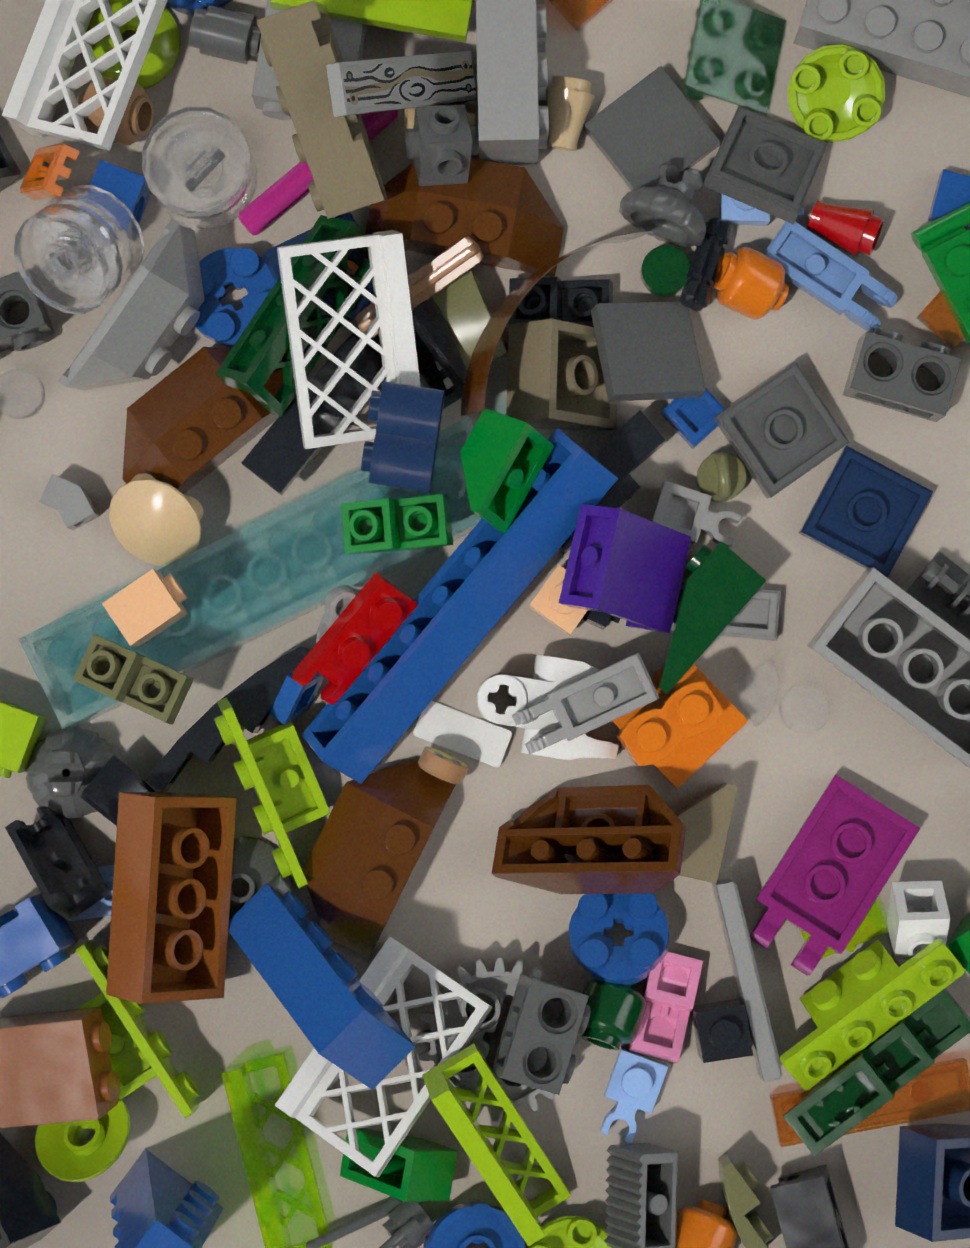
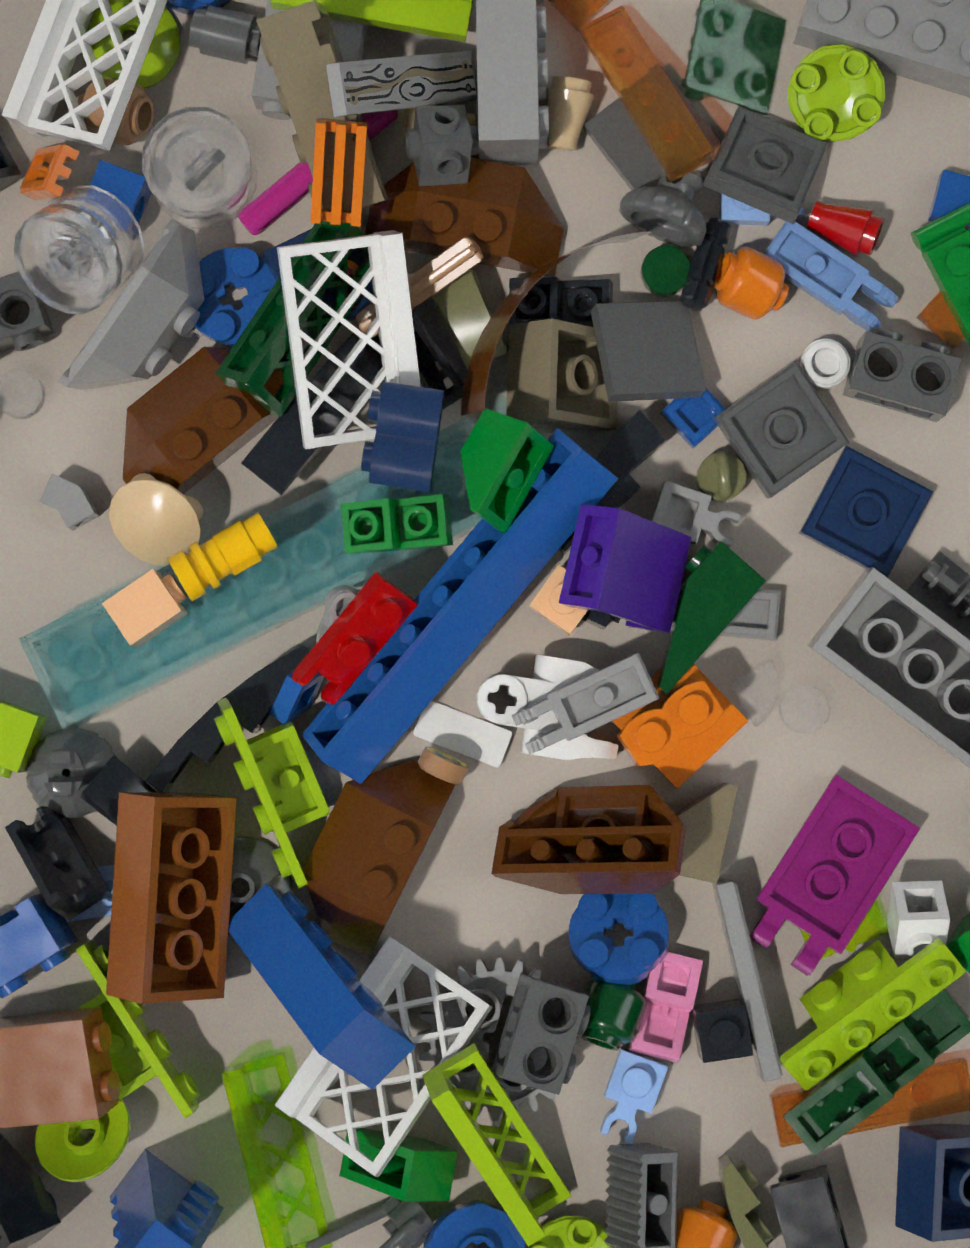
olive slope [73,634,194,725] -> none
none -> yellow axle [167,513,278,602]
none -> orange tile [310,119,367,227]
none -> clear orange tile [579,5,715,182]
none -> white tile [799,339,850,390]

